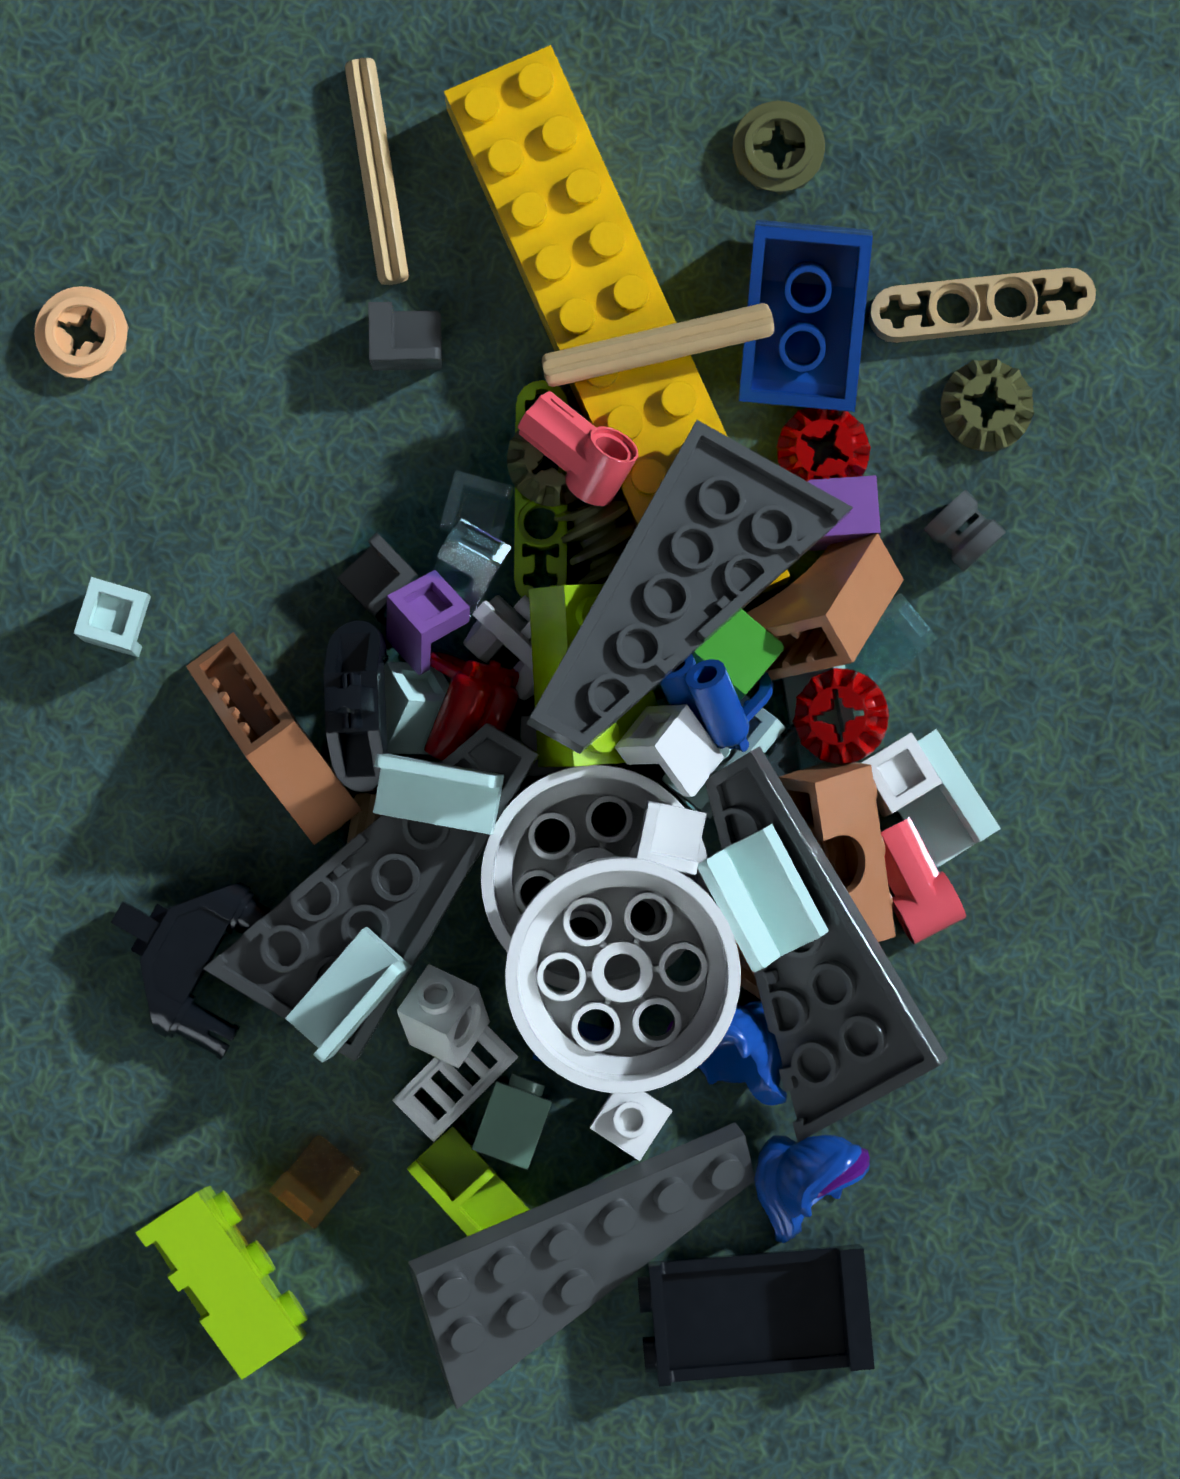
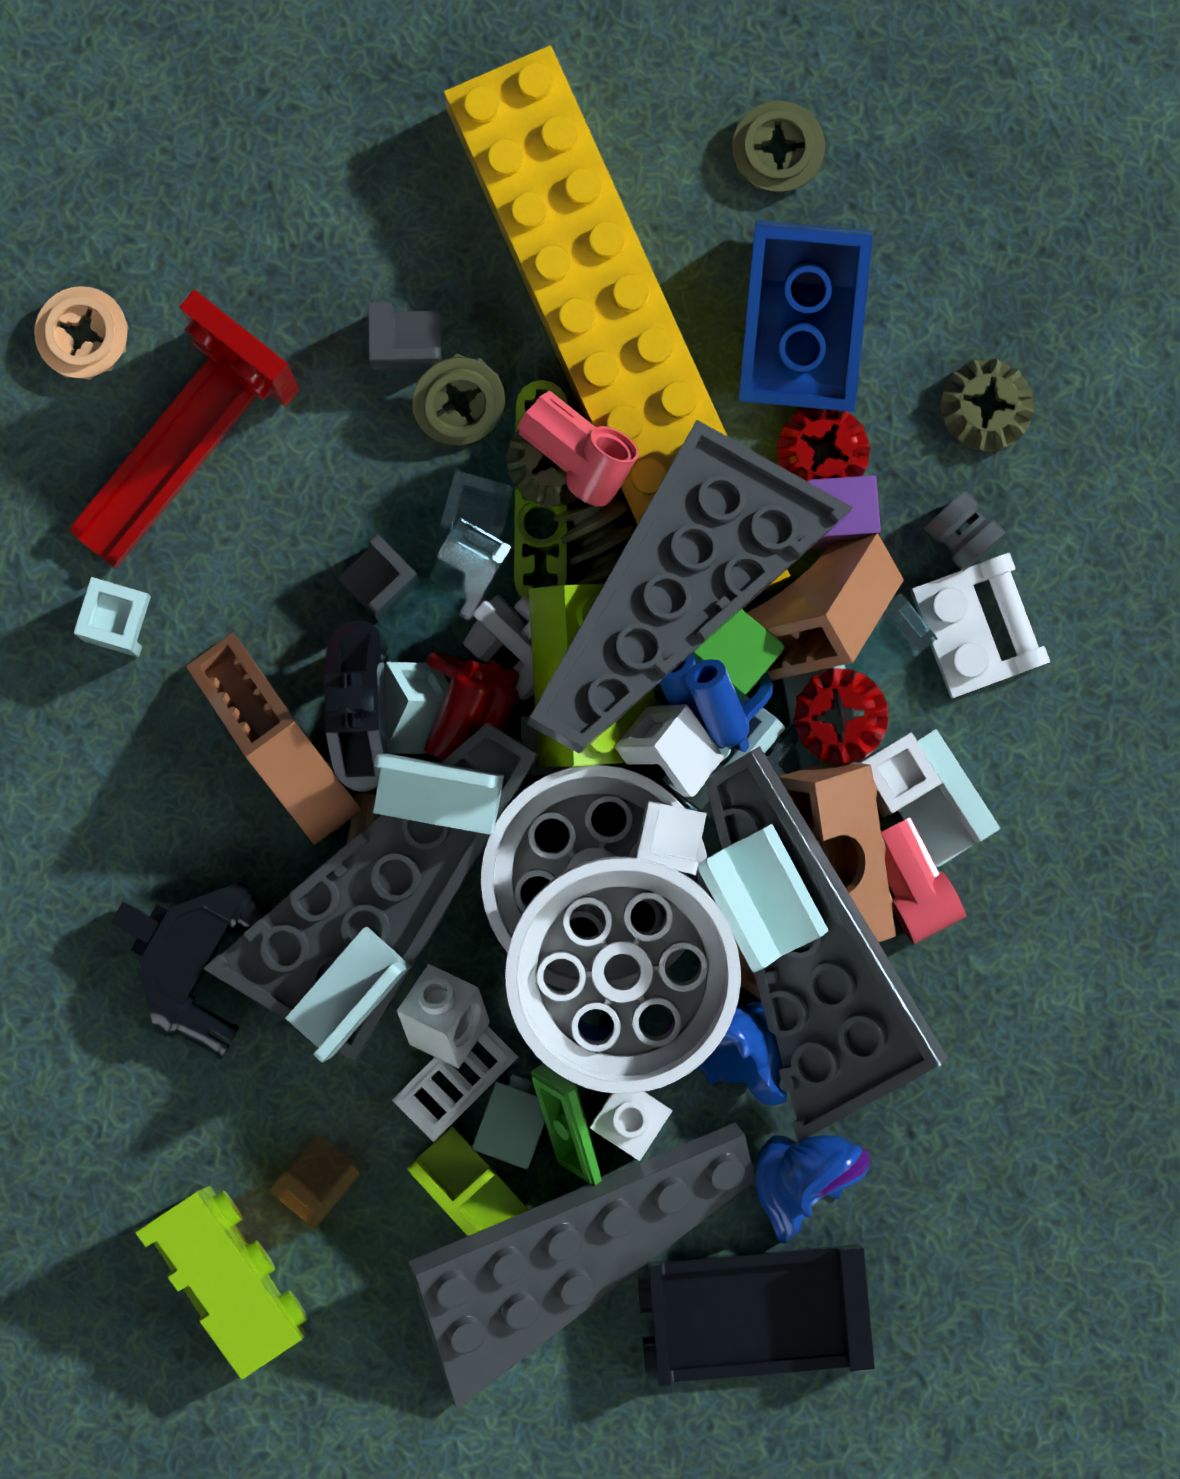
tan axle [345,58,409,285] -> none
medium lavender panel [386,570,470,675] -> none
tan axle [542,303,774,387] -> none
tan beam [869,268,1096,343] -> none
none -> red bracket [69,289,300,569]
none -> olive gear [411,353,505,445]
none -> bright green slope [531,1063,602,1186]
none -> white plate [910,553,1050,699]

